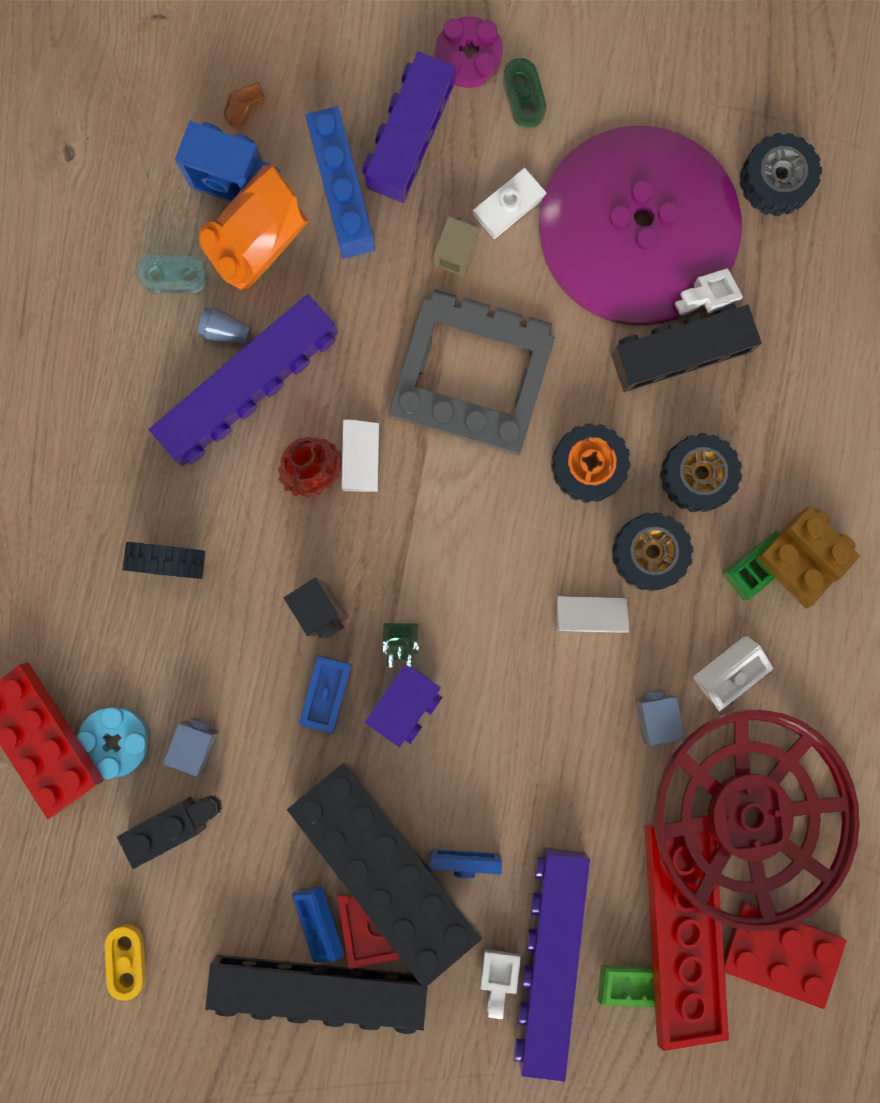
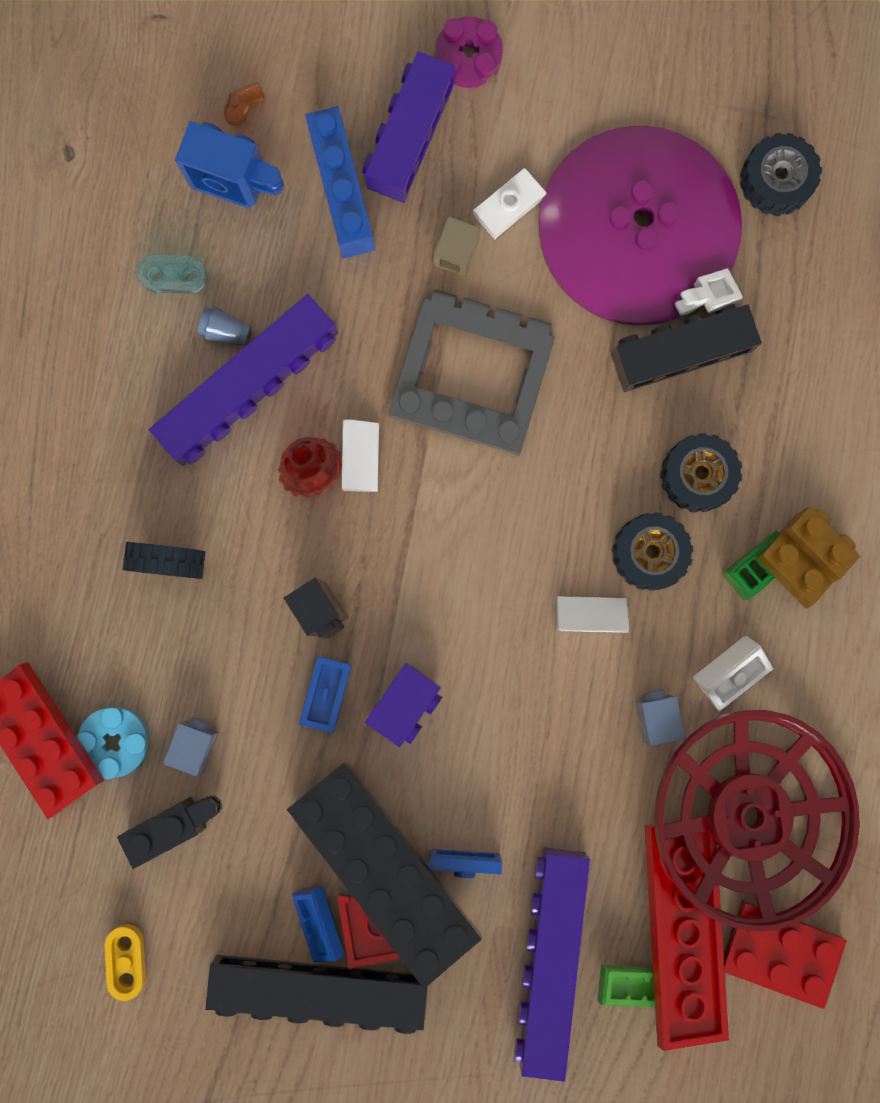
orange slope [199,164,309,290] -> none
clear green plate [382,623,419,667] -> none
white plate [480,949,521,1019] -> none
clear green plate [503,58,546,128] -> none
black wheel [551,423,631,503] -> none

